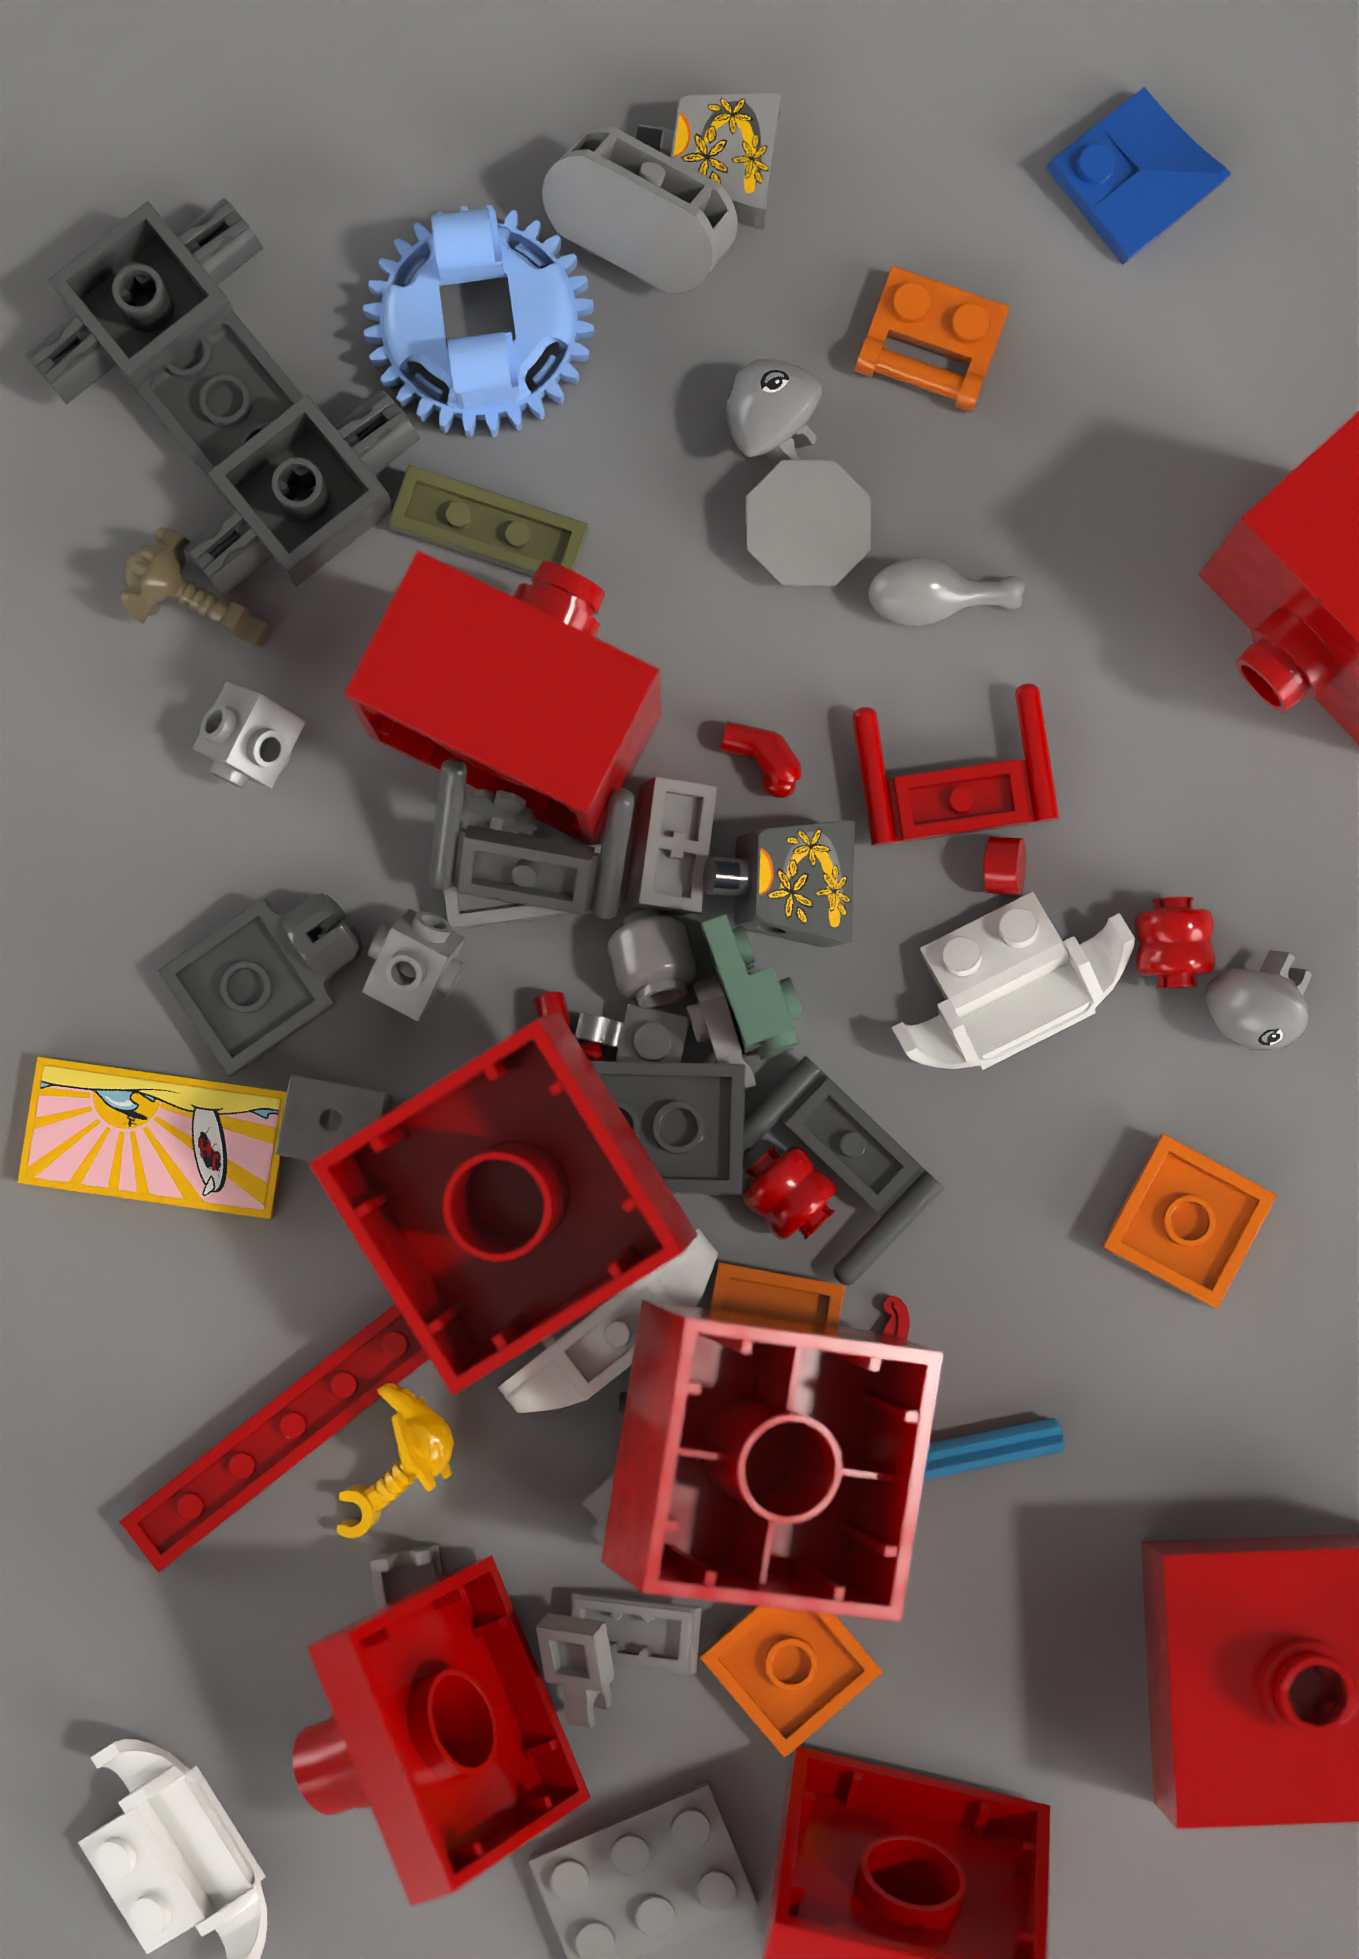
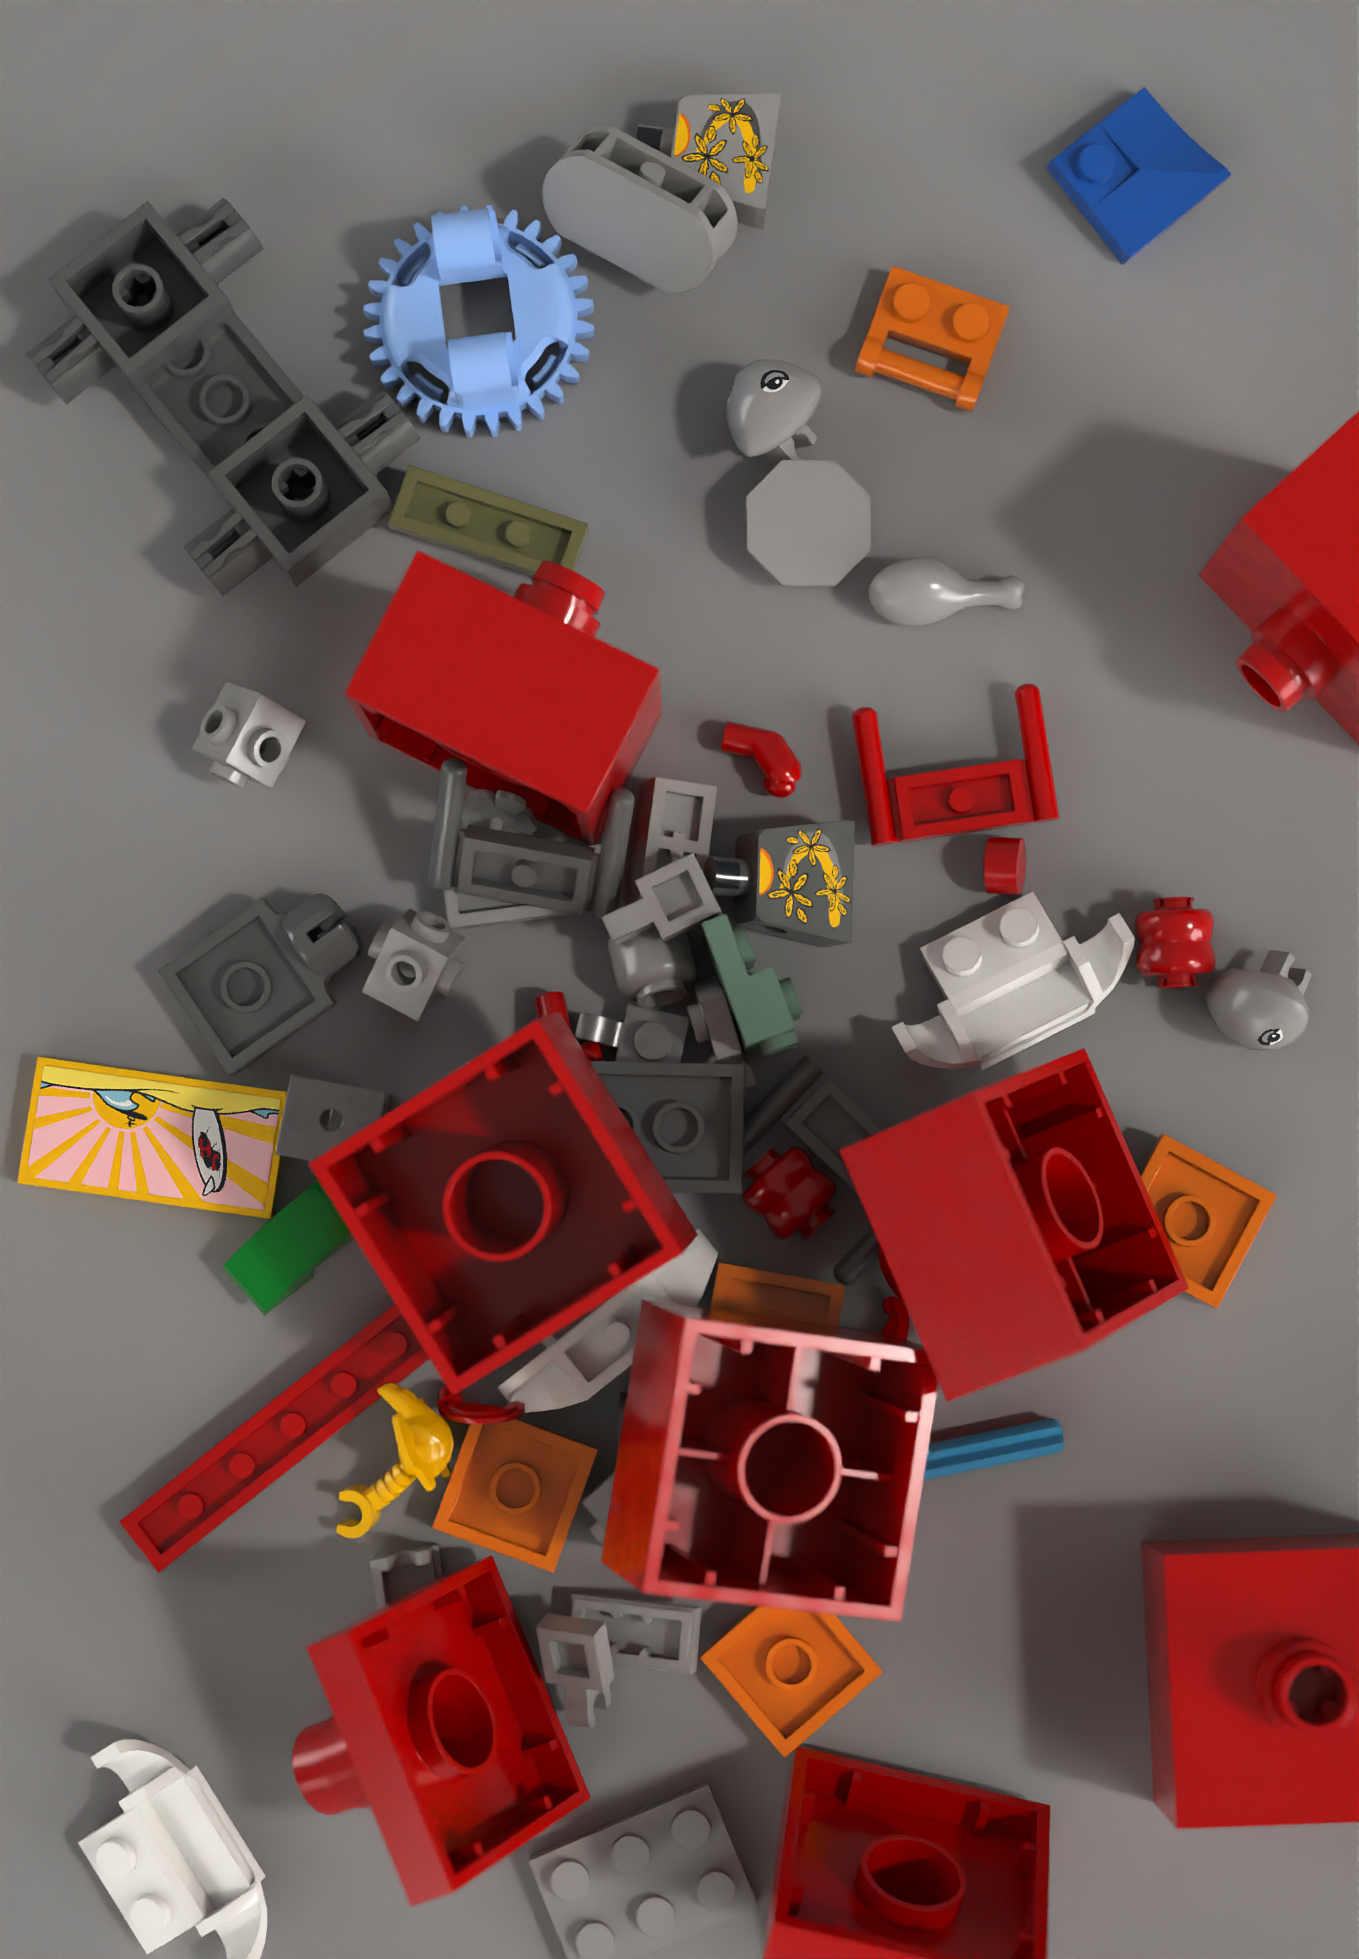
dark tan piece [121,527,272,648] -> none
none -> green slope [223,1180,354,1316]
none -> orange plate [432,1419,599,1573]
none -> red piece [437,1385,525,1424]
none -> light grey plate [602,853,722,946]
none -> red brick [839,1048,1189,1402]

